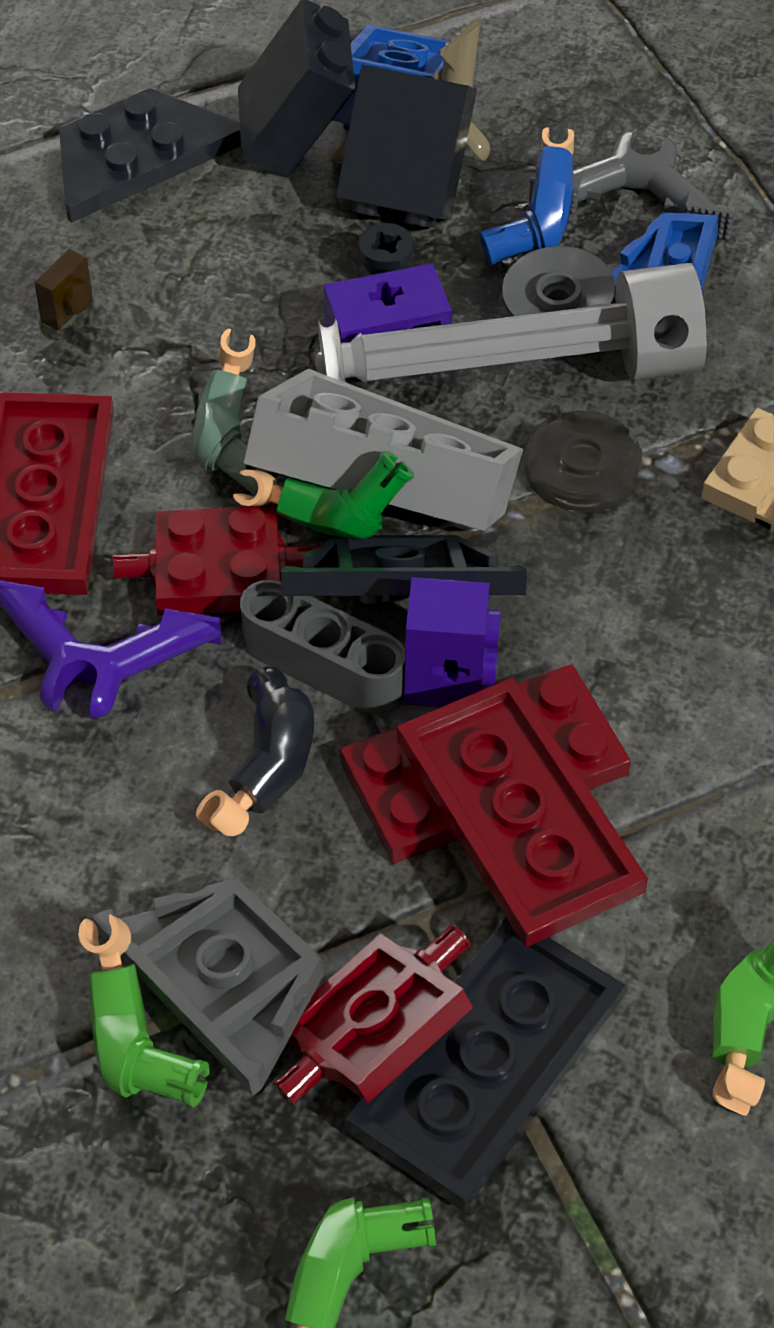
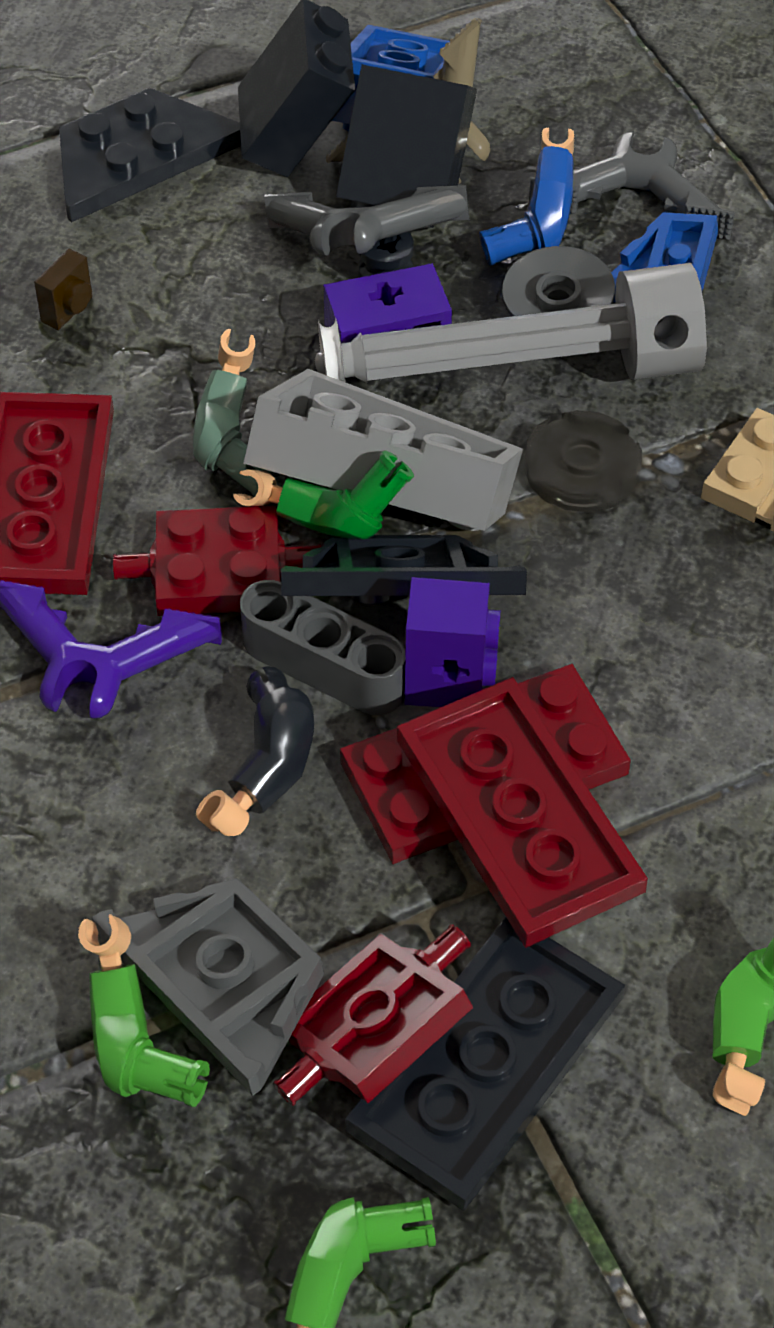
none -> dark grey piece [264,185,469,256]

